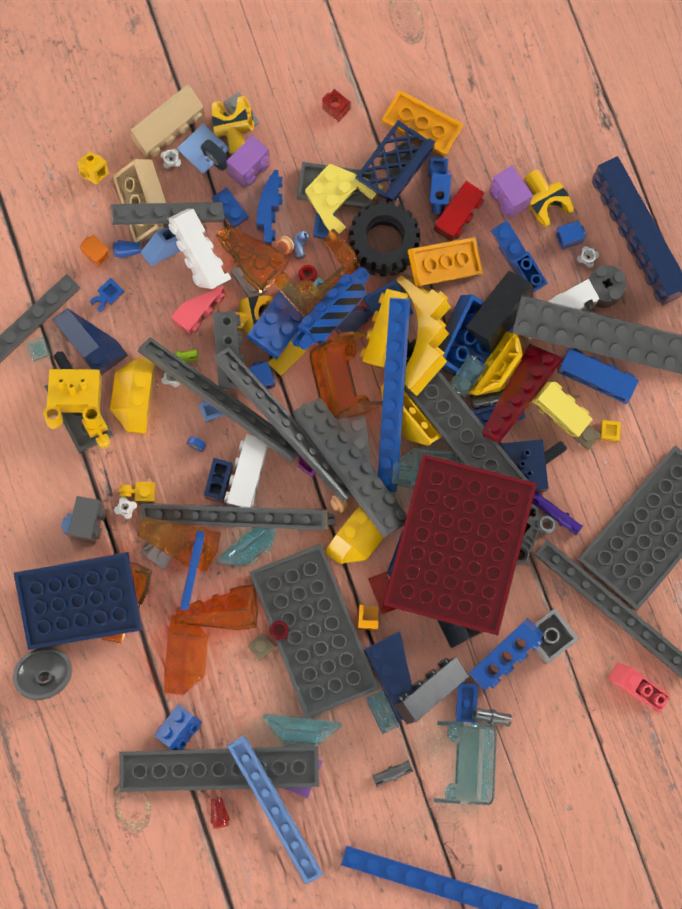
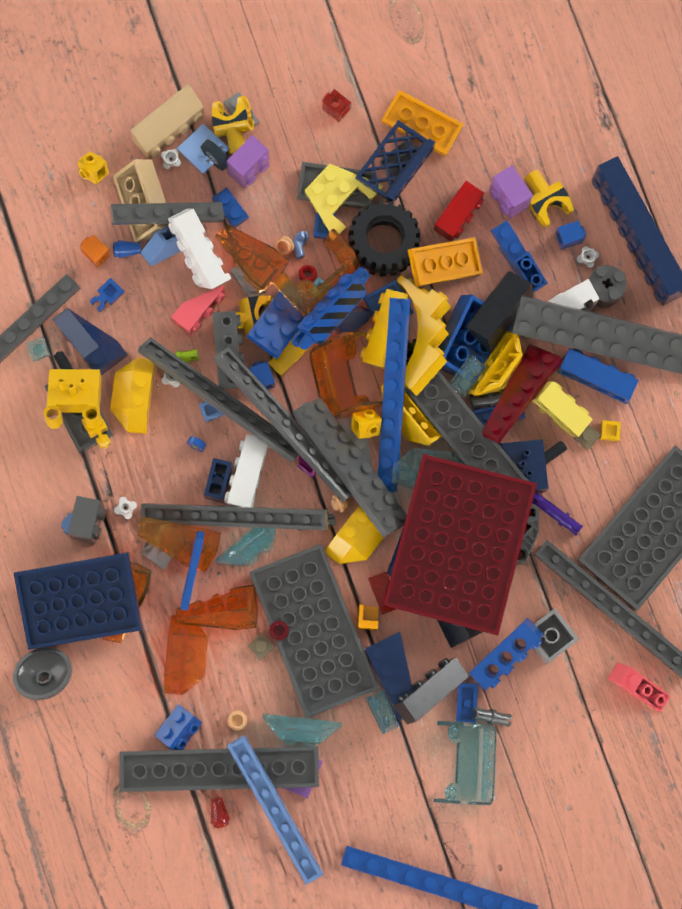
yellow plate [118,482,156,503] -> none
blue slope [256,170,283,248] -> none
dark grey pin [372,760,414,787] -> none
blue tile [428,157,448,177] -> none
blue torso [429,169,452,214] -> none
light grey plate [539,515,556,535] -> none
none -> light nougat plate [228,711,247,731]
none -> yellow brick [351,409,382,439]

